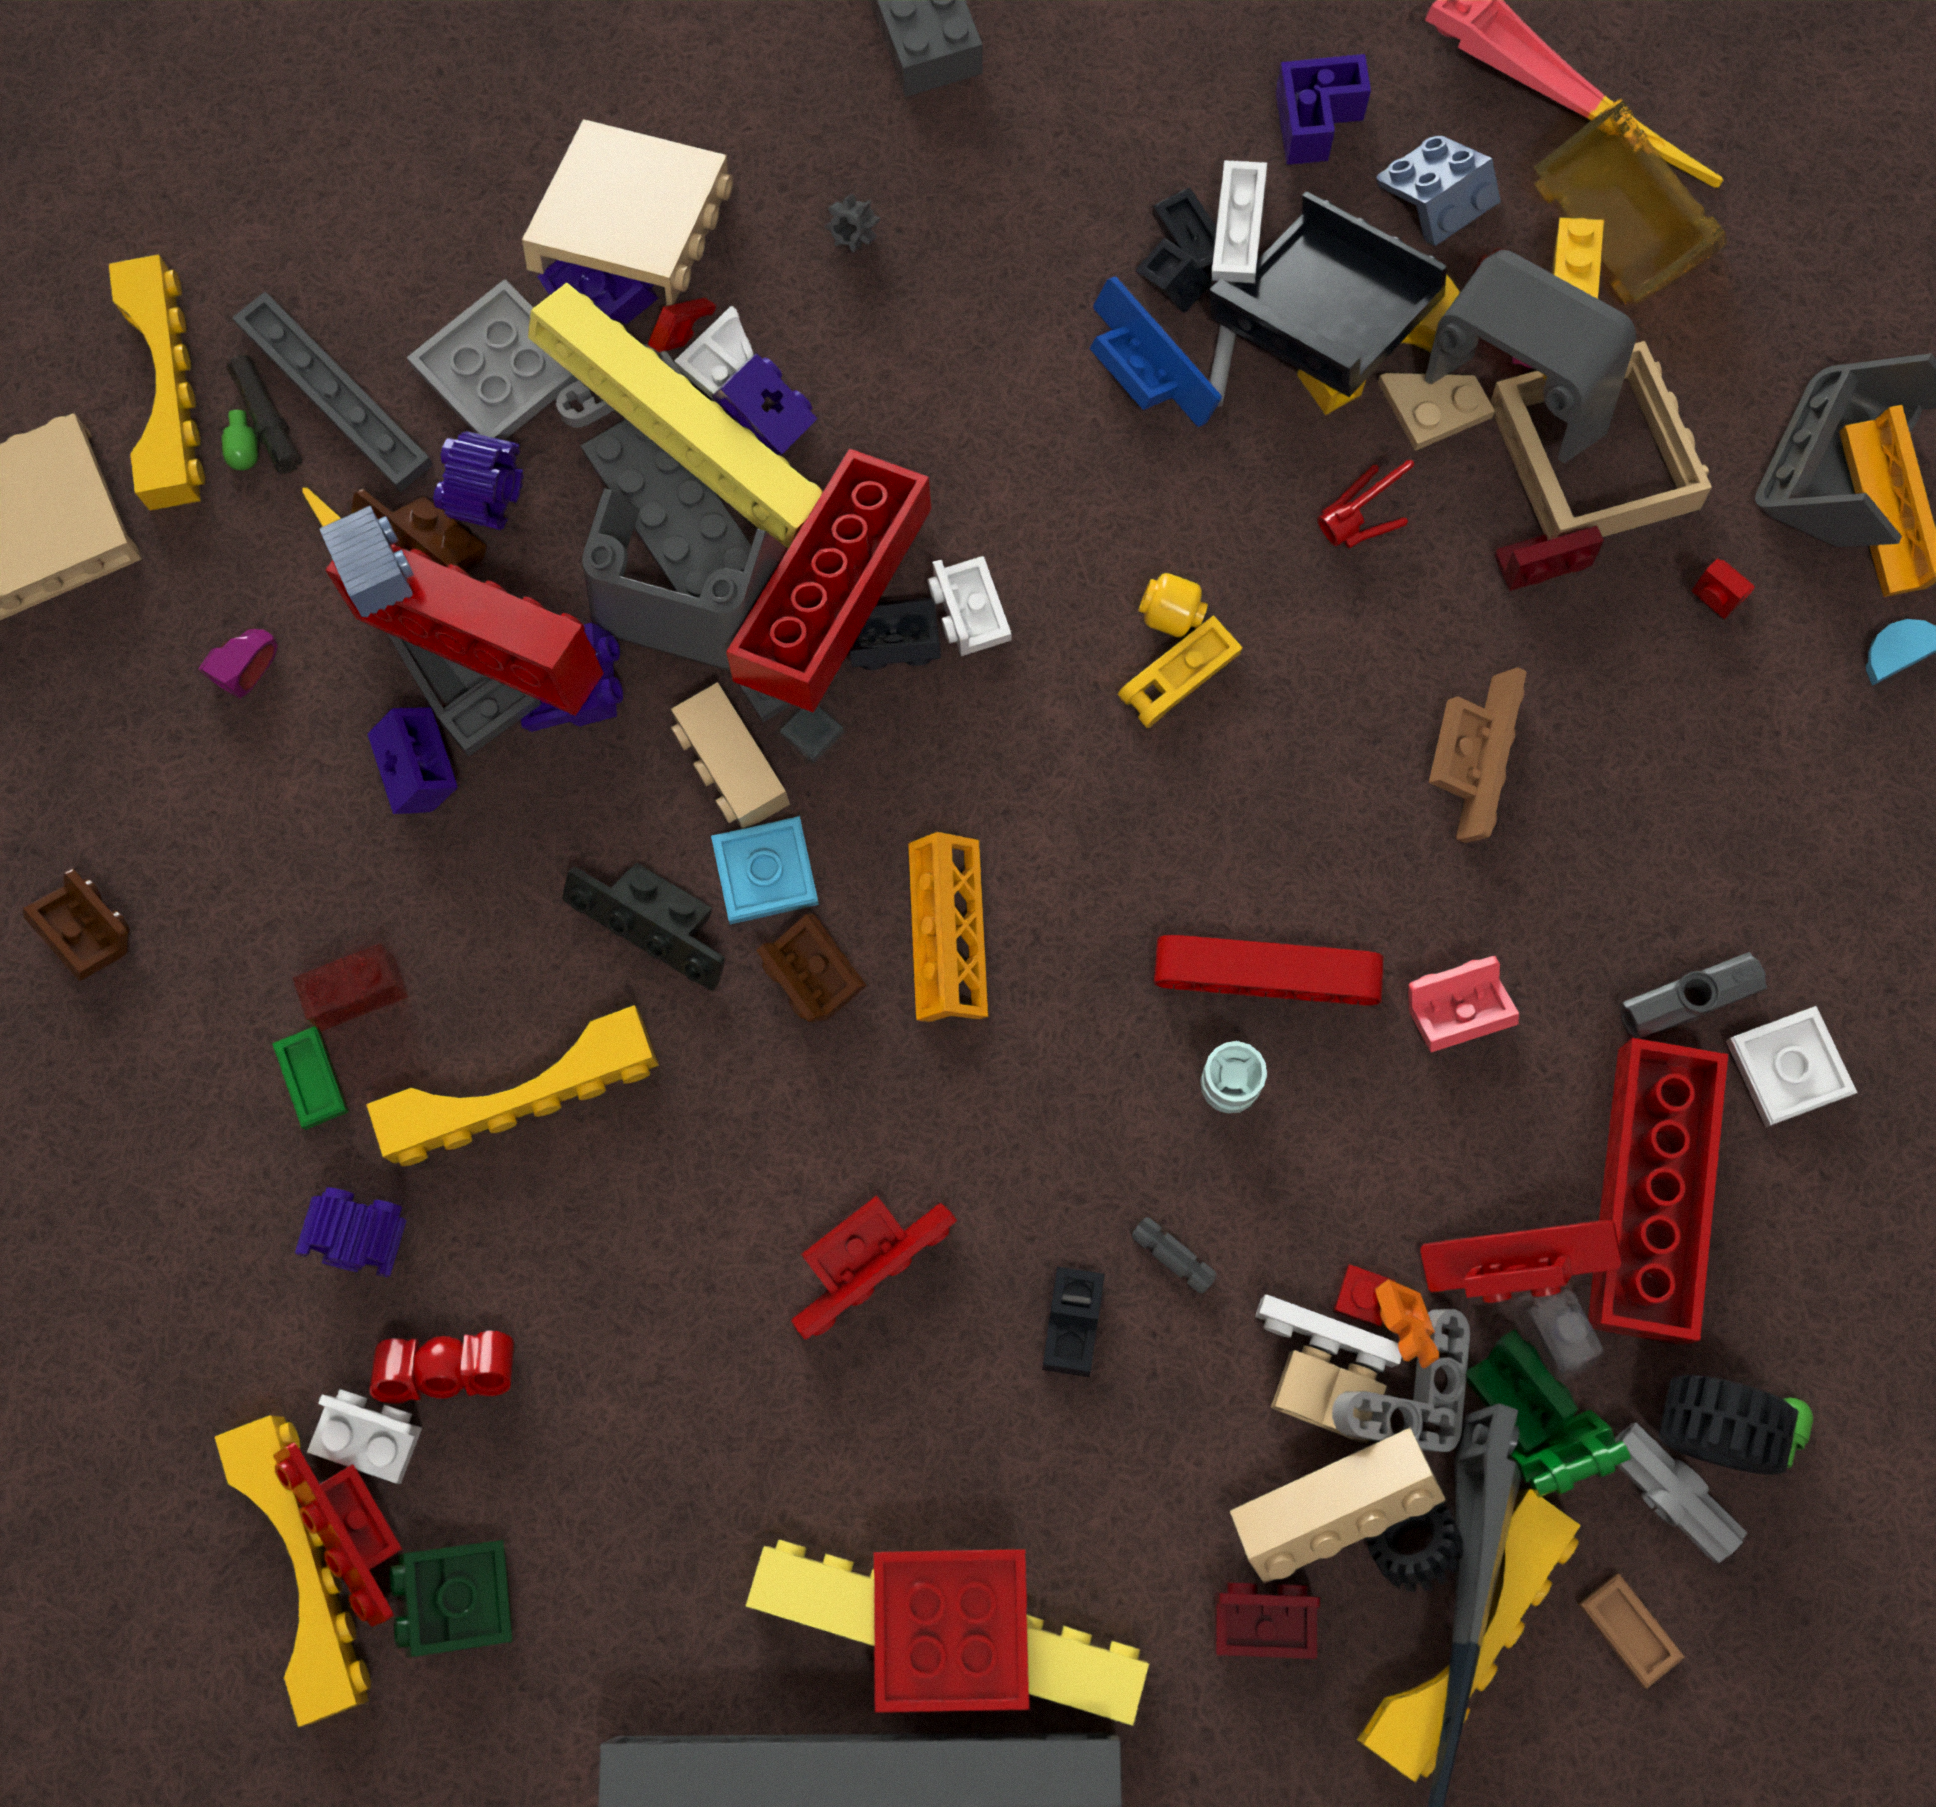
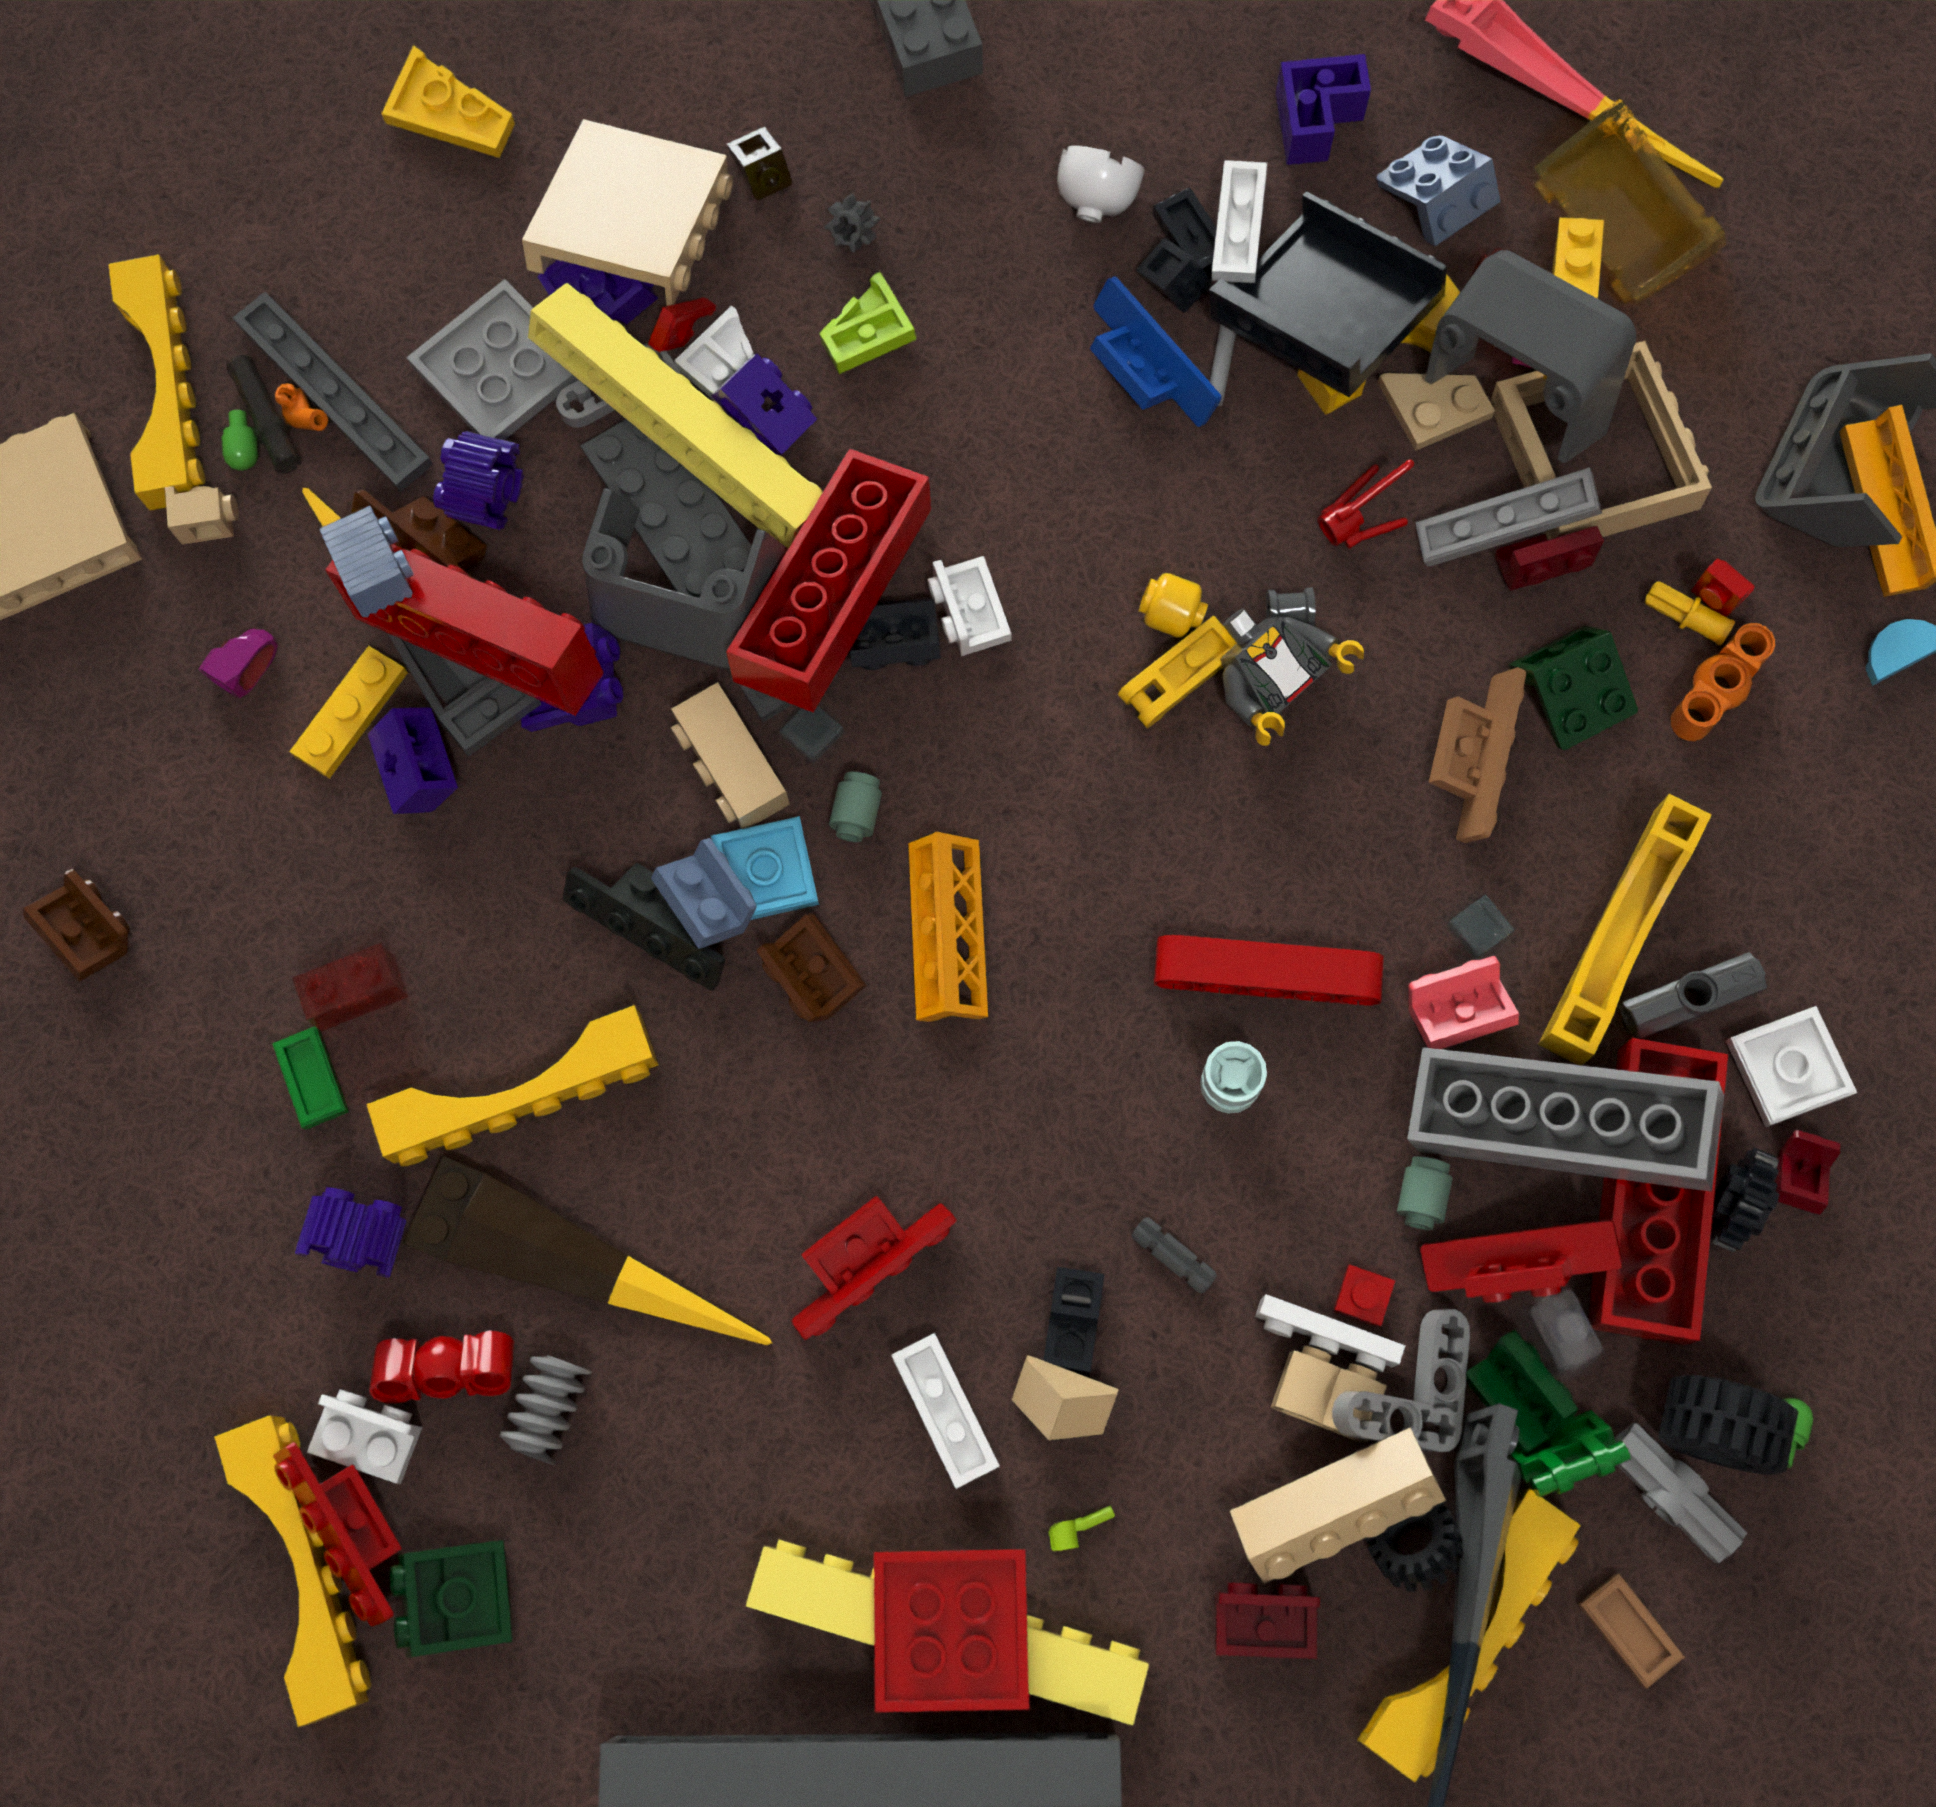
orange plate [1375,1279,1439,1369] -> none
none -> tan brick [165,486,239,544]
none -> orange arm [275,383,328,431]
none -> yellow plate [289,646,408,779]
none -> yellow wing [381,46,515,158]
none -> dark brown plate [402,1156,772,1345]
none -> light grey piece [500,1355,592,1465]
none -> sand blue bracket [651,838,757,949]
none -> dark brown bracket [727,127,793,200]
none -> lime wing [819,272,916,374]
none -> sand green brick [829,772,882,842]
none -> white plate [891,1333,1000,1489]
none -> tan slope [1012,1355,1119,1440]
none -> lime hand [1049,1505,1115,1551]
none -> white cylinder [1057,146,1144,223]
none -> torso [1221,608,1364,746]
none -> dark grey bush [1266,587,1316,626]
none -> sand green brick [1397,1156,1453,1230]
none -> light grey brick [1407,1047,1724,1192]
none -> light grey tile [1415,467,1602,566]
none -> clear light blue tile [1447,894,1515,960]
none -> dark green bracket [1508,625,1638,750]
none -> yellow arch [1538,794,1712,1066]
none -> yellow axle [1644,582,1736,646]
none -> orange piece [1671,623,1775,741]
none -> black gear [1710,1147,1779,1253]
none -> dark red bracket [1775,1130,1841,1215]

